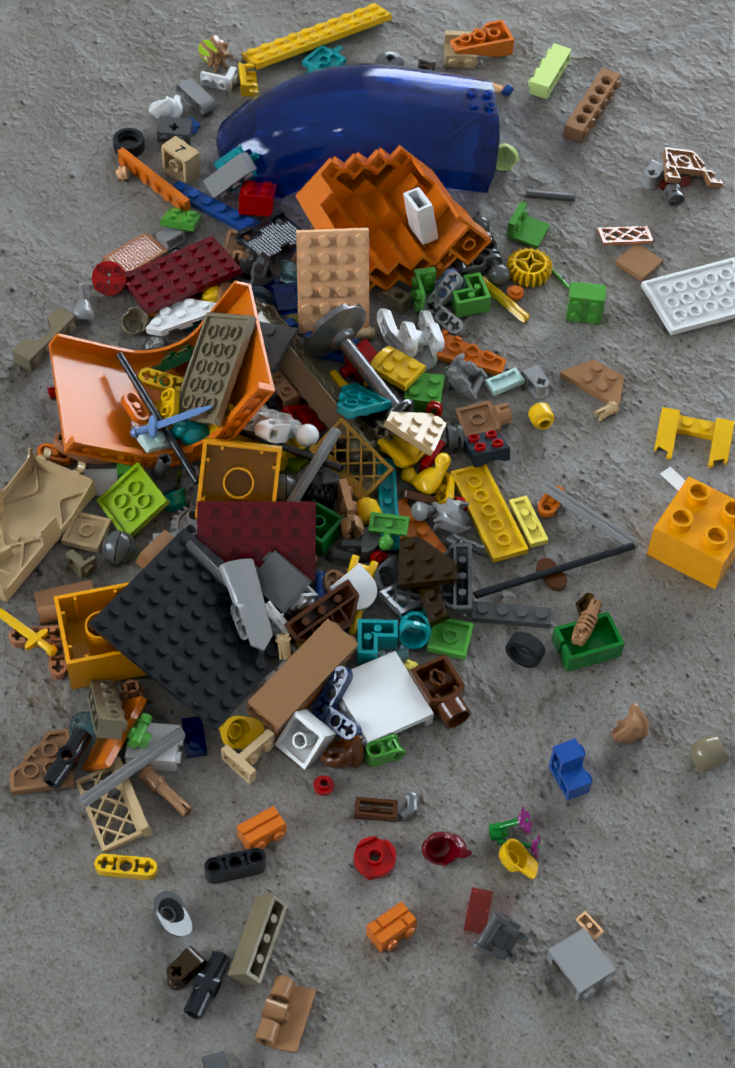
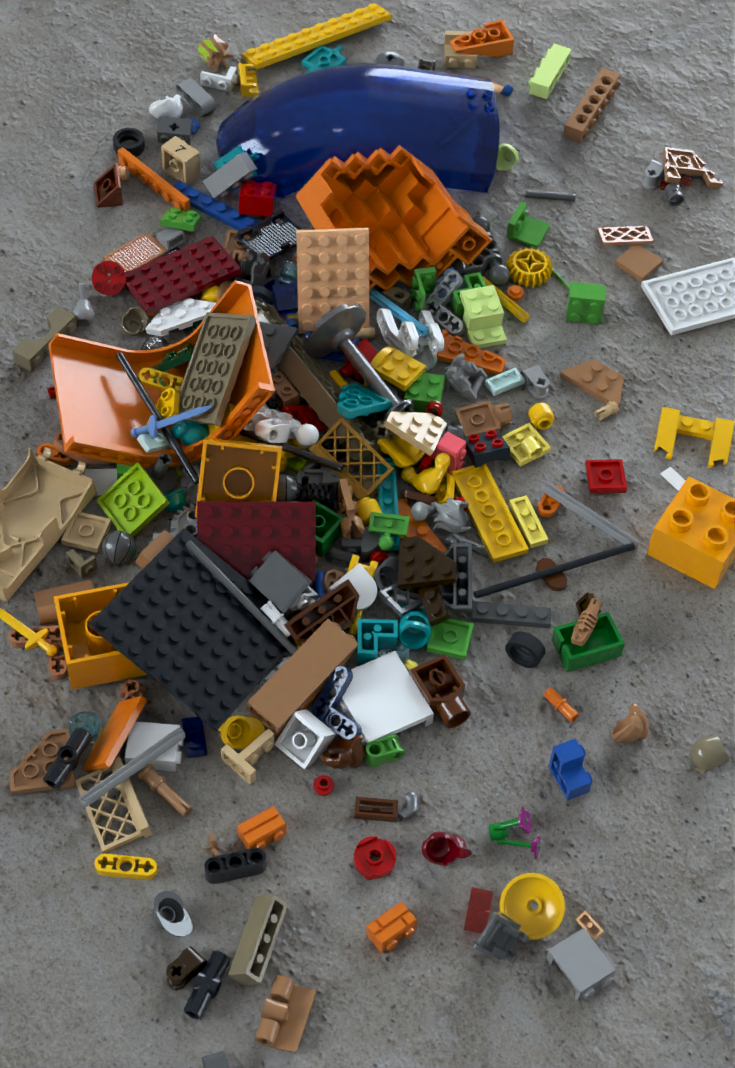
dark tan brick [87,679,127,740] -> none
orange plate [121,390,151,424] -> none
bright green plate [126,713,153,749] -> none
light grey panel [219,559,273,651] -> none
tan pin [275,633,292,660] -> none
light grey axle [286,427,342,501] -> none
white brick [403,187,439,245] -> none
yellow cap [499,838,538,880] -> none
none -> copper slope [93,163,123,208]
none -> medium nougat plant [205,833,219,857]
none -> medium azure axle [369,288,429,337]
none -> coral brick [436,431,467,474]
none -> yellowish green bracket [459,285,507,349]
none -> yellow dish [500,873,565,940]
none -> light yellow plate [502,423,551,467]
none -> orange axle [544,688,579,723]
none -> red plate [585,459,627,494]

